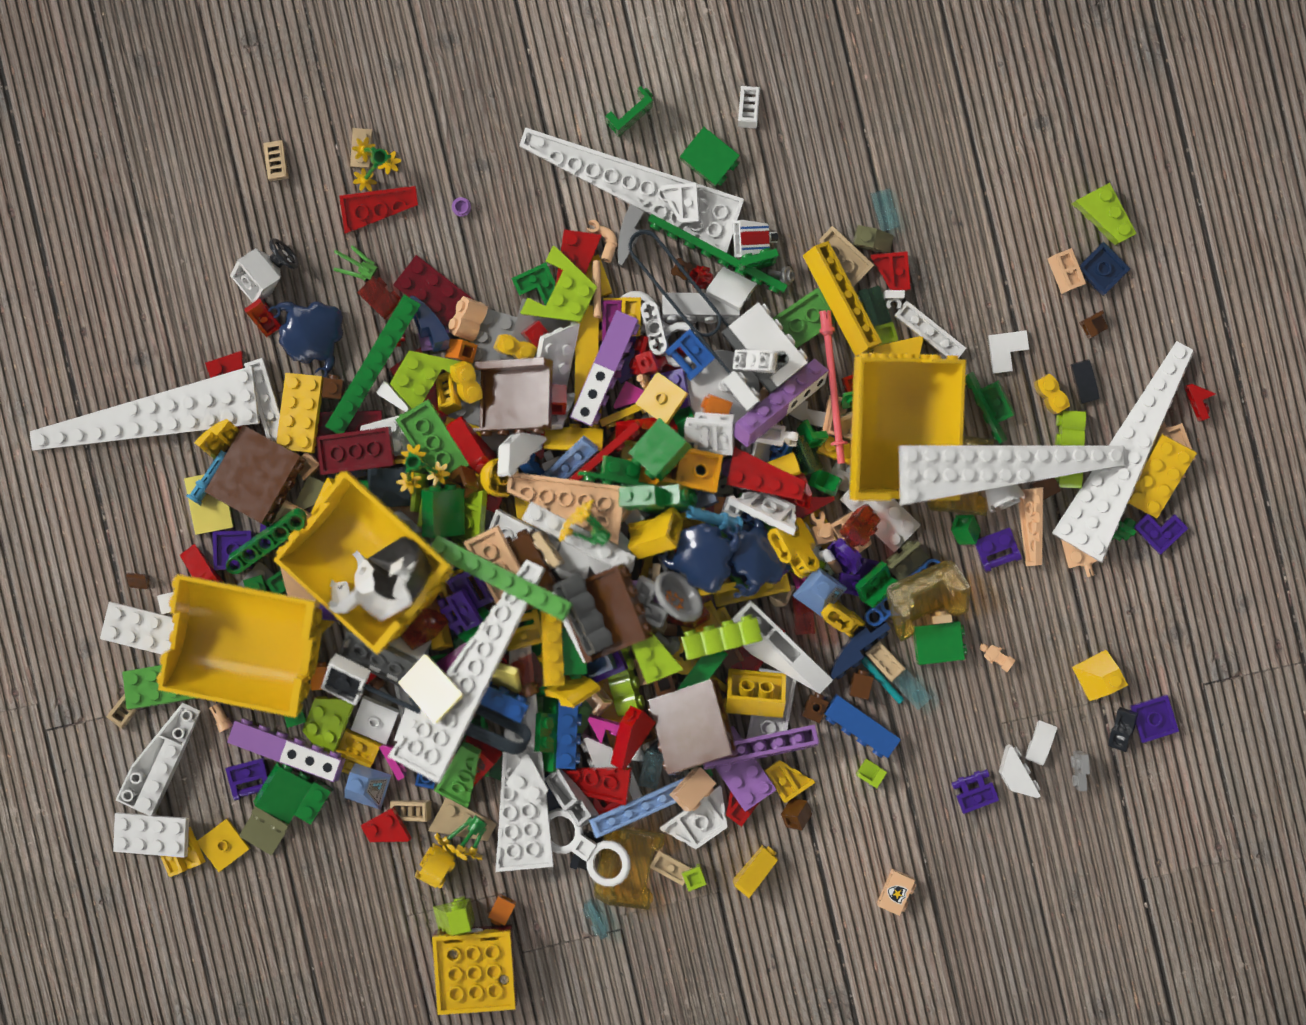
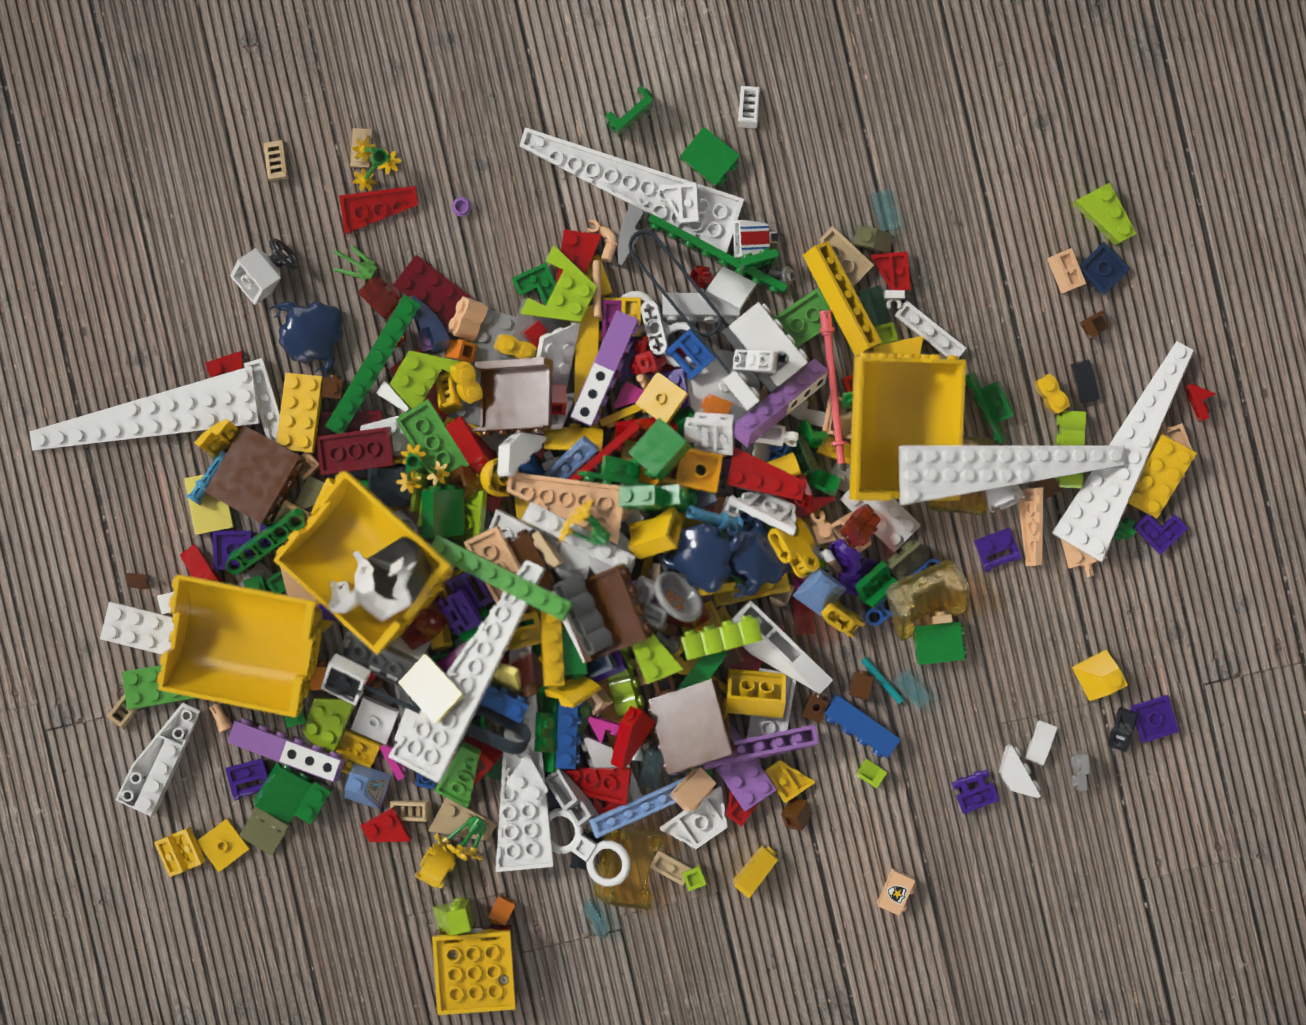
white plate [113,812,189,858] -> none
red slope [244,298,281,337] -> none
reddish brown plate [671,258,693,280] -> none
dark blue slope [829,621,891,680] -> none
tan plate [865,641,905,682] -> none
green panel [951,515,981,545] -> none
light nougat piece [980,644,1015,672] -> none
white tile [988,330,1029,374] -> none

